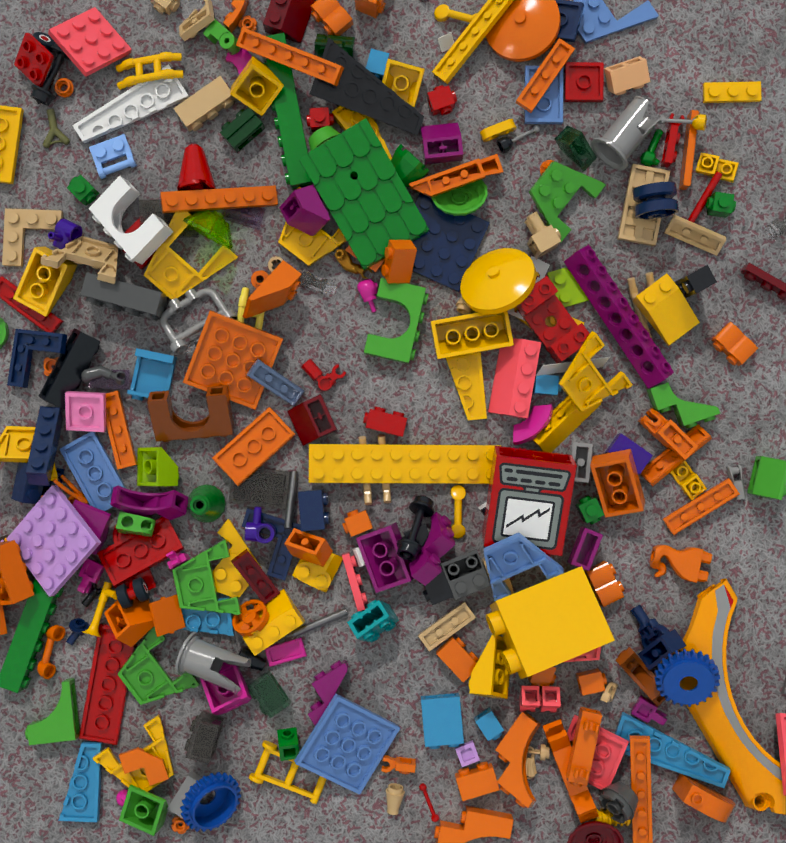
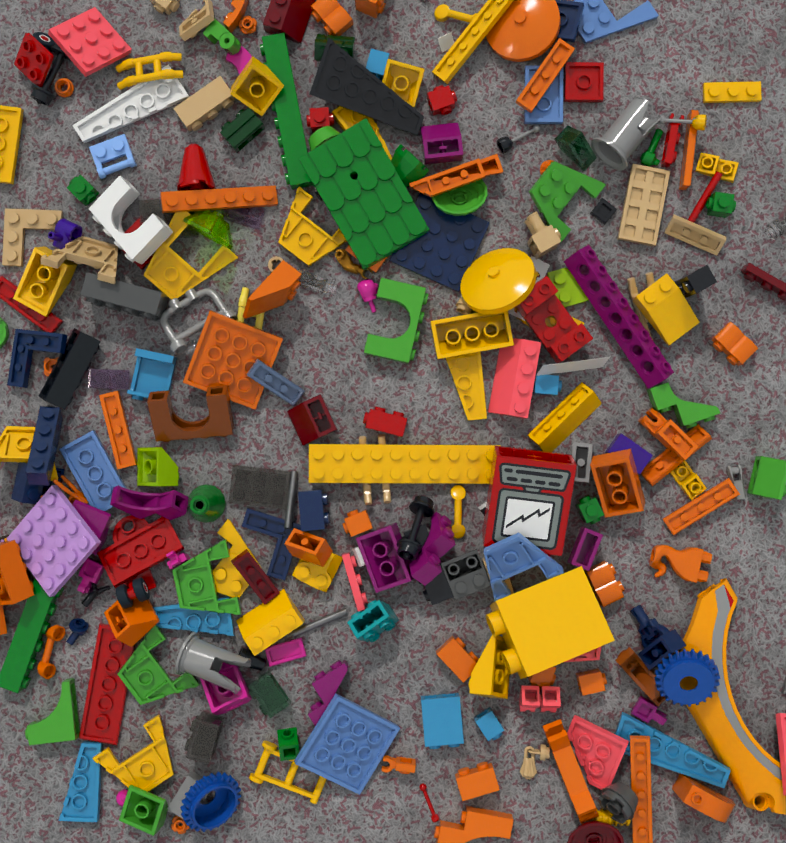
olive piece [43,109,70,148] -> none
bright pink plate [65,391,106,432] -> none
dark grey arm [81,366,126,385] -> none
yellow piece [82,582,117,637] -> none
bright green leg [116,511,156,537] -> none
orange tile [119,747,169,786] -> none
orange piece [149,594,186,637] -> none
orange tile [212,407,295,487] -> none
orange piece [232,599,269,637] -> none
orange plate [236,27,344,86] -> none
dark purple piece [245,507,276,543] -> none
orange plate [251,270,269,289] -> none
magenta slope [279,185,330,236] -> none
red bar [301,359,346,392] -> none
orange brick [381,240,417,283] -> none
tan cone [386,783,405,815] -> none
tan plate [418,601,476,652] -> none
lavender plate [455,740,480,767] -> none
yellow beam [480,119,516,142] -> none
orange arch [495,712,541,808] -> none
dark pink tile [513,404,553,445] -> none
yellow wing [558,331,632,412] -> none
orange brick [566,706,602,787] -> none
tan tile [600,681,618,703] -> none
light nougat brick [604,56,650,95] -> none
dark blue wheel [632,182,679,219] -> none
none -> black tile [590,198,617,225]

